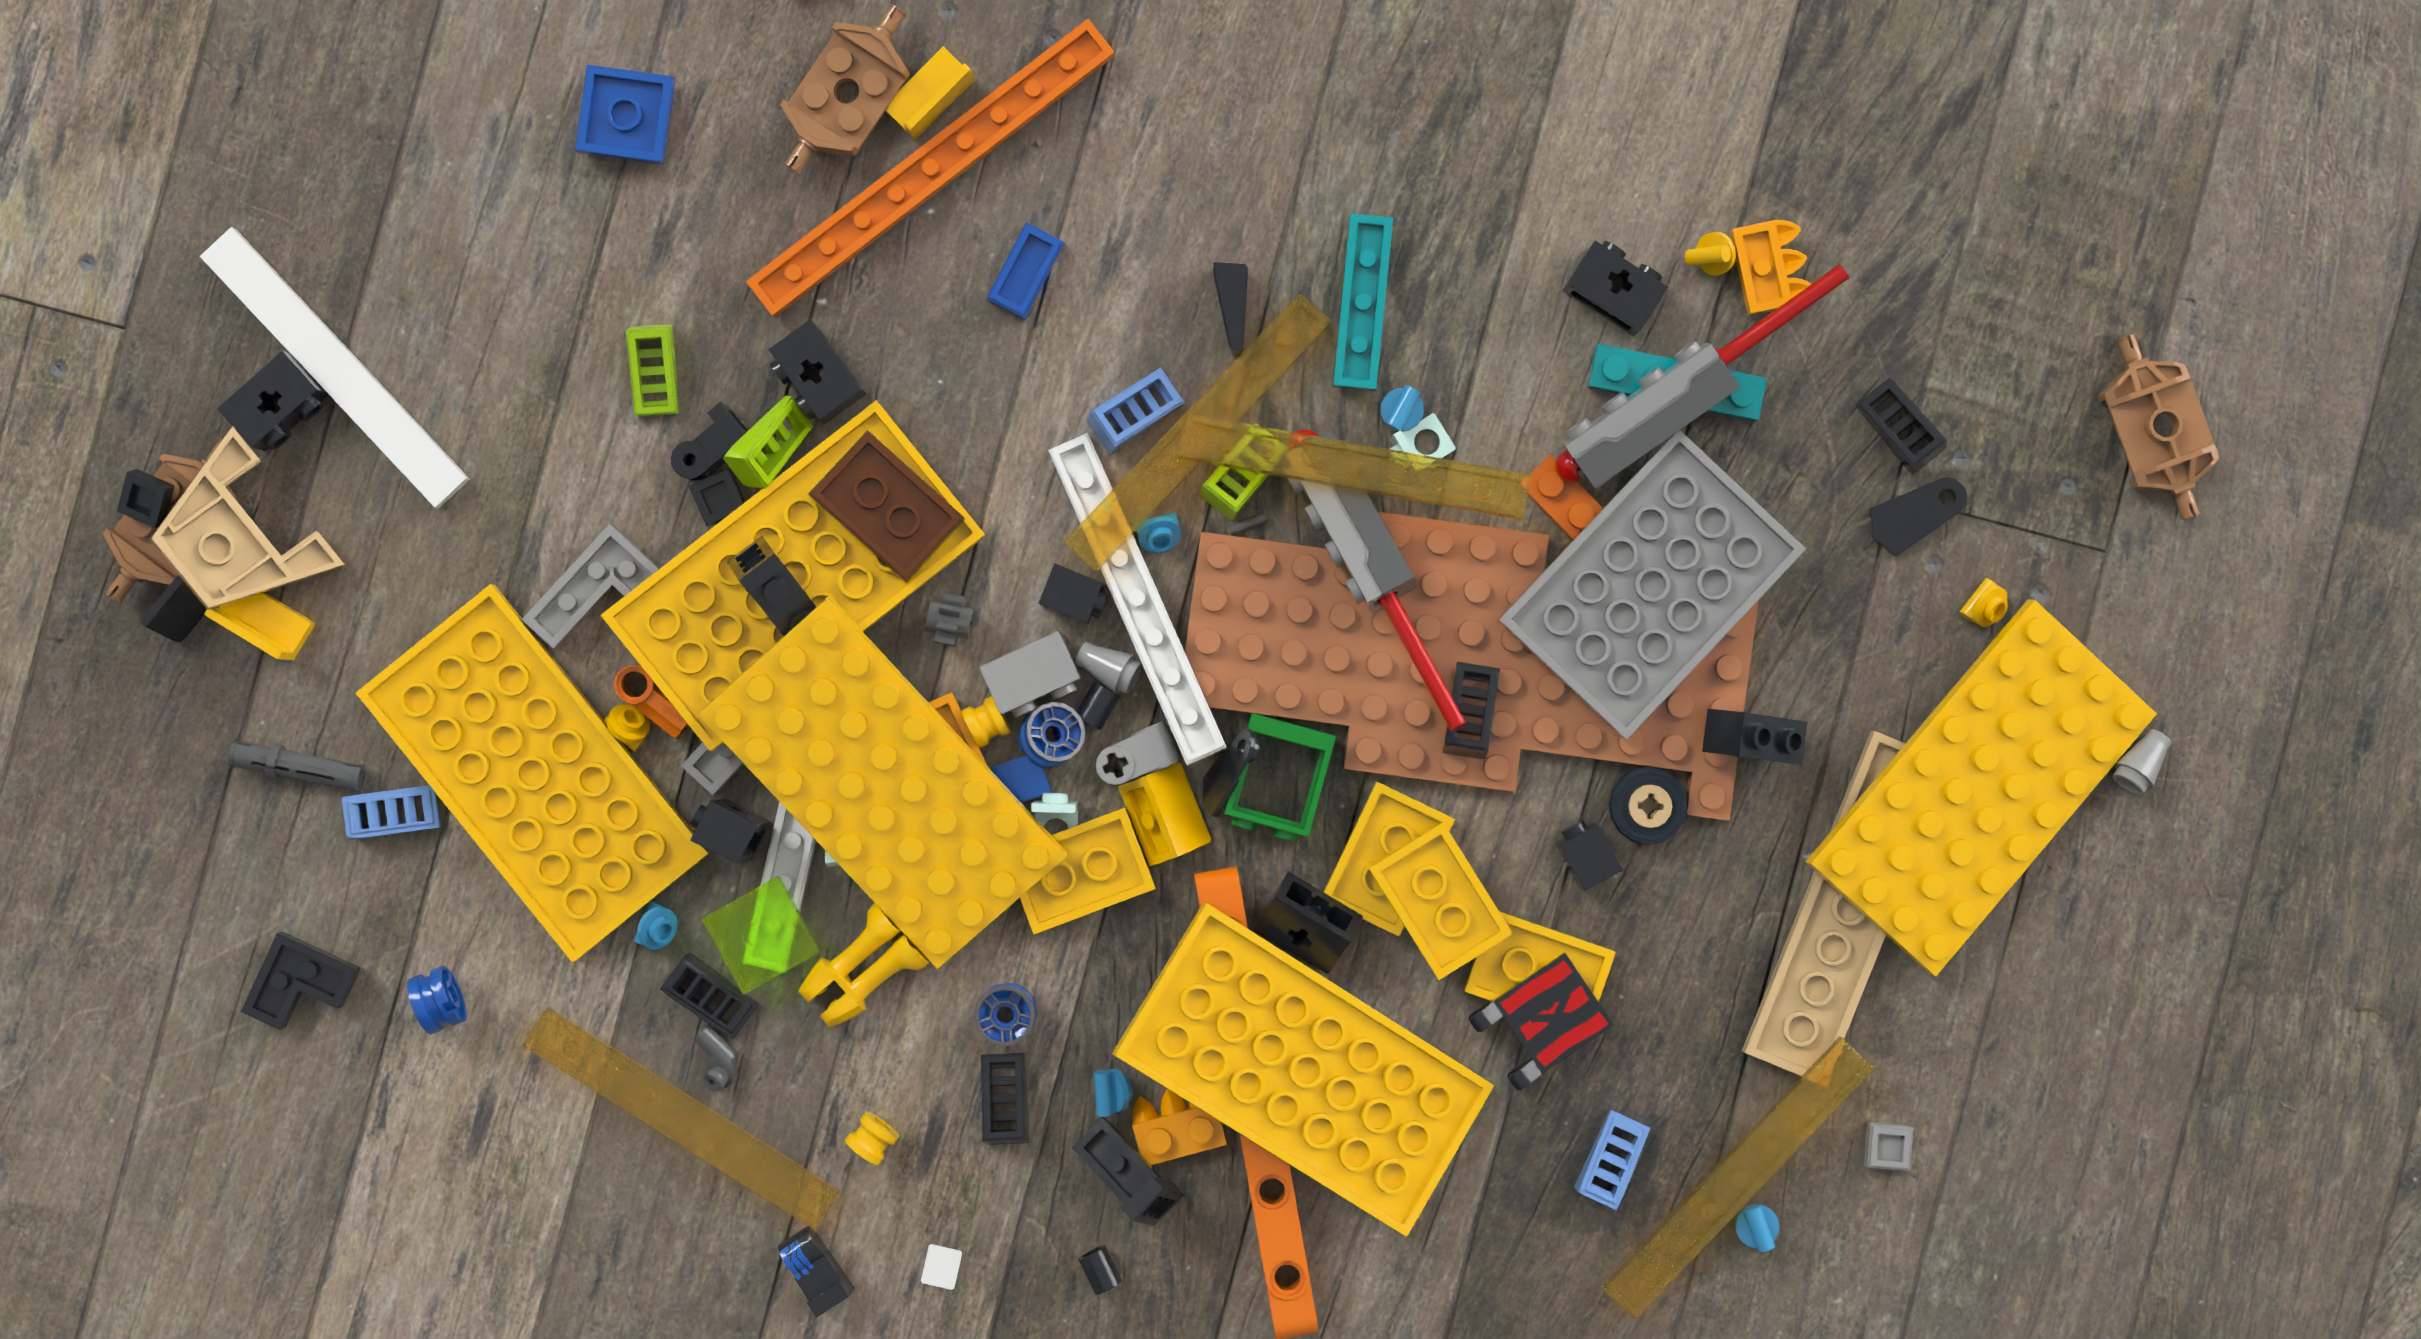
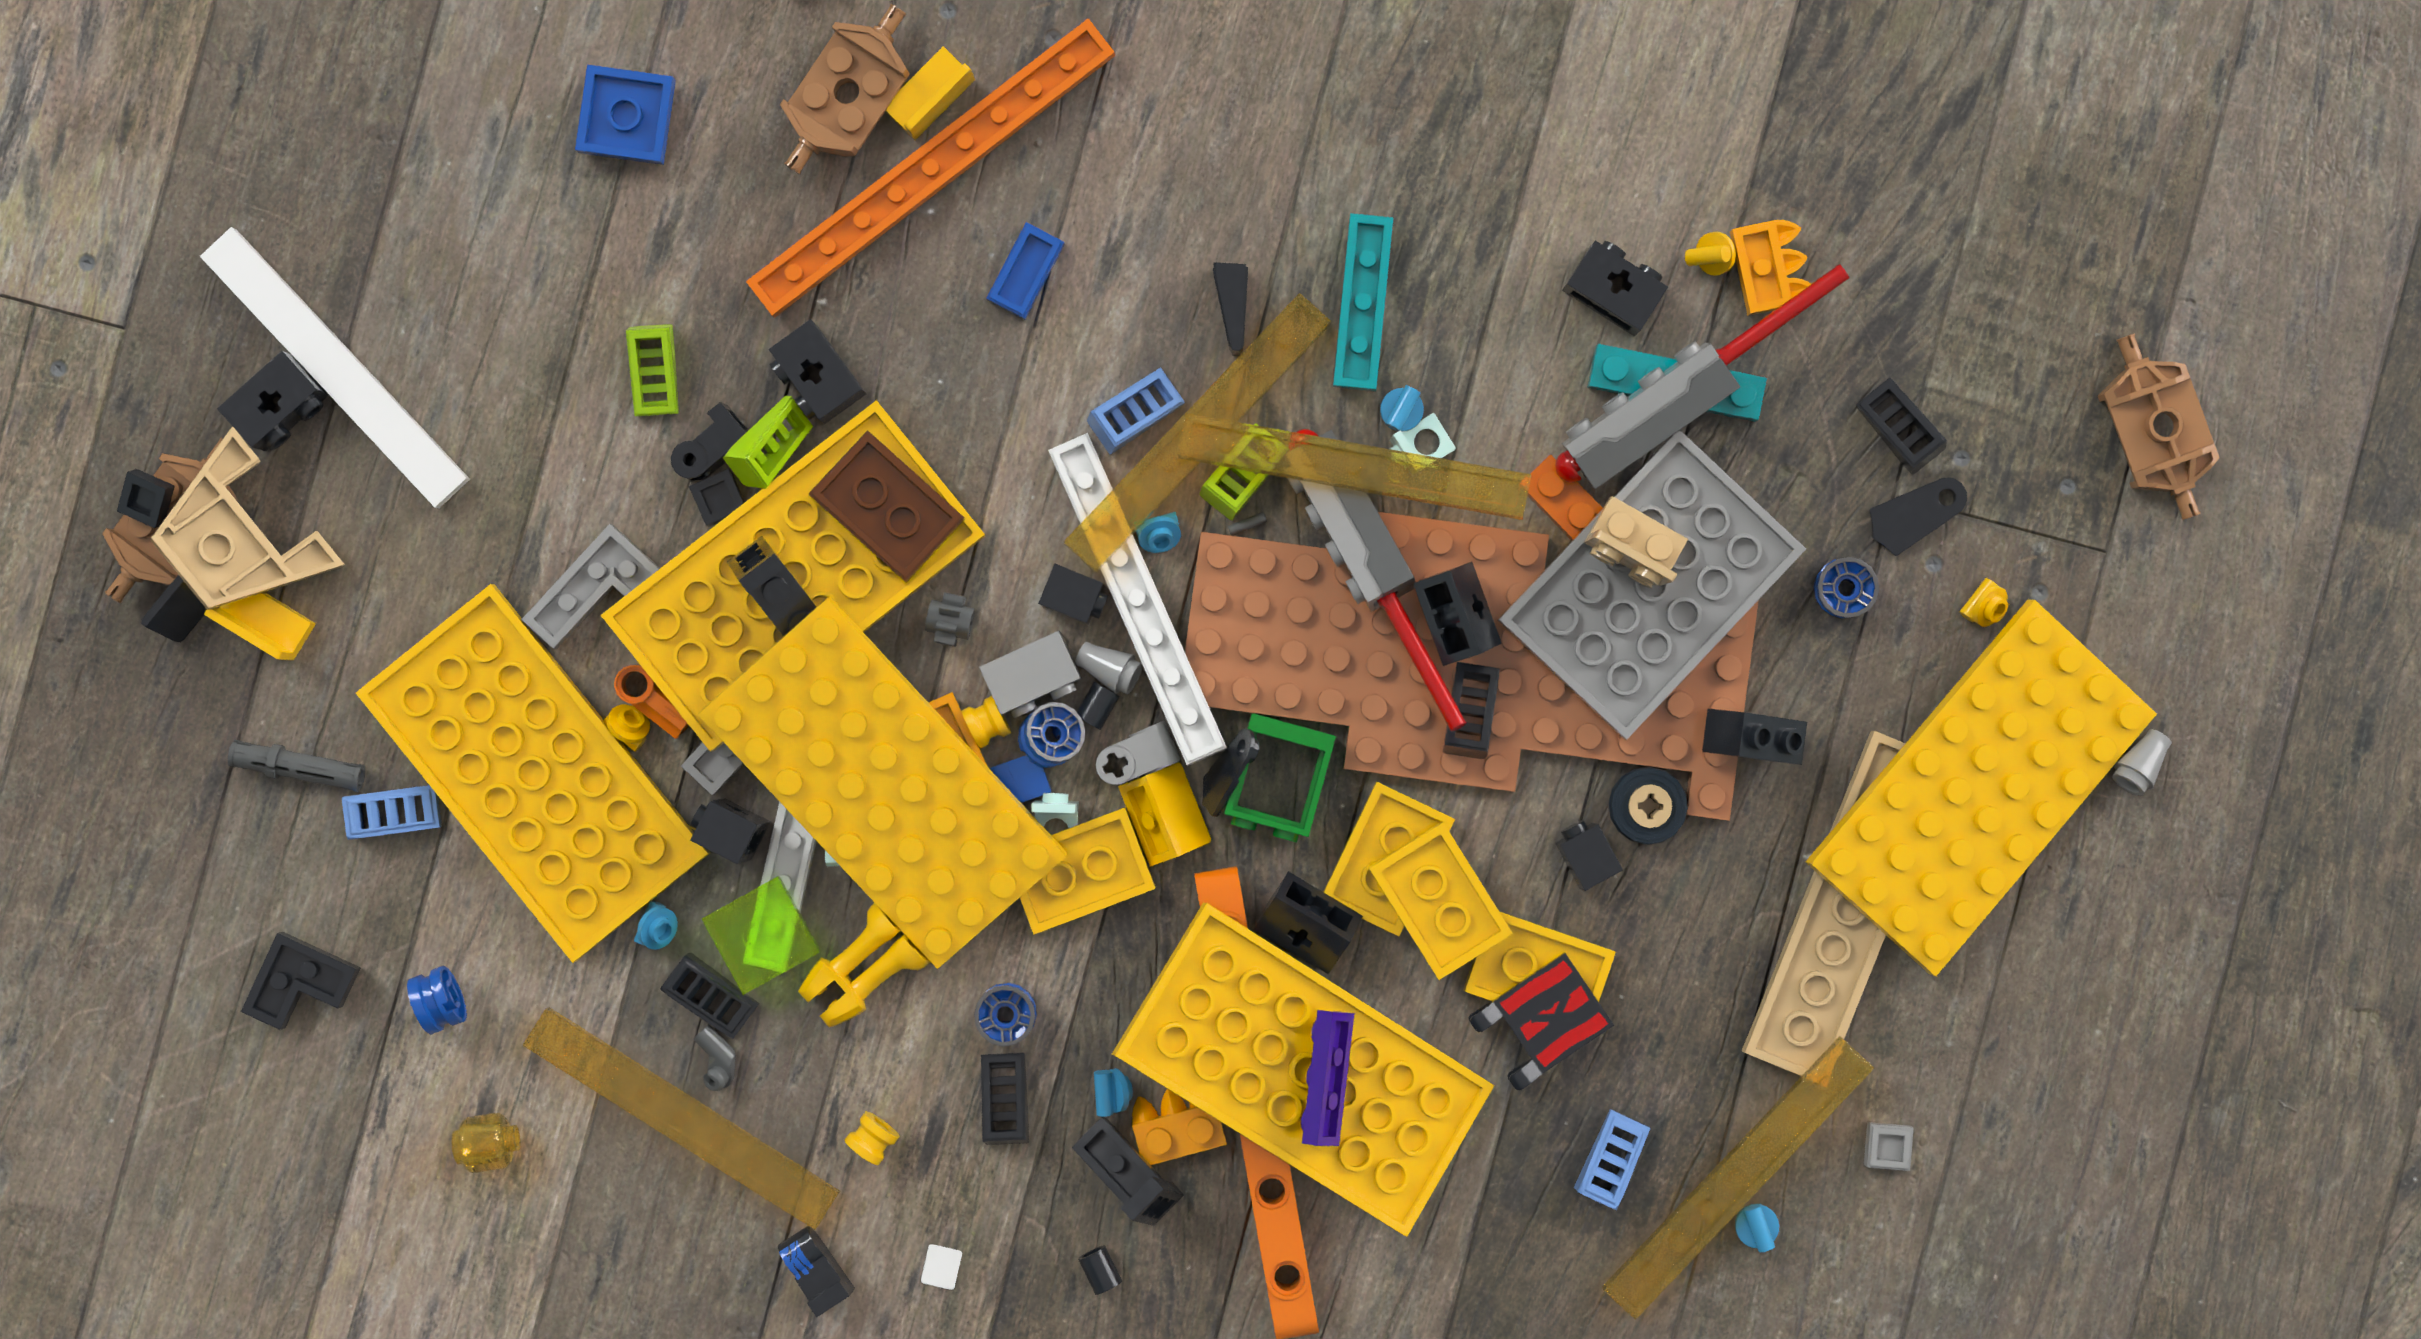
none -> clear yellow head [452,1113,521,1173]
none -> dark purple plate [1301,1010,1355,1146]
none -> black brick [1413,562,1502,666]
none -> tan bracket [1584,496,1688,588]
none -> wheel [1813,557,1879,618]

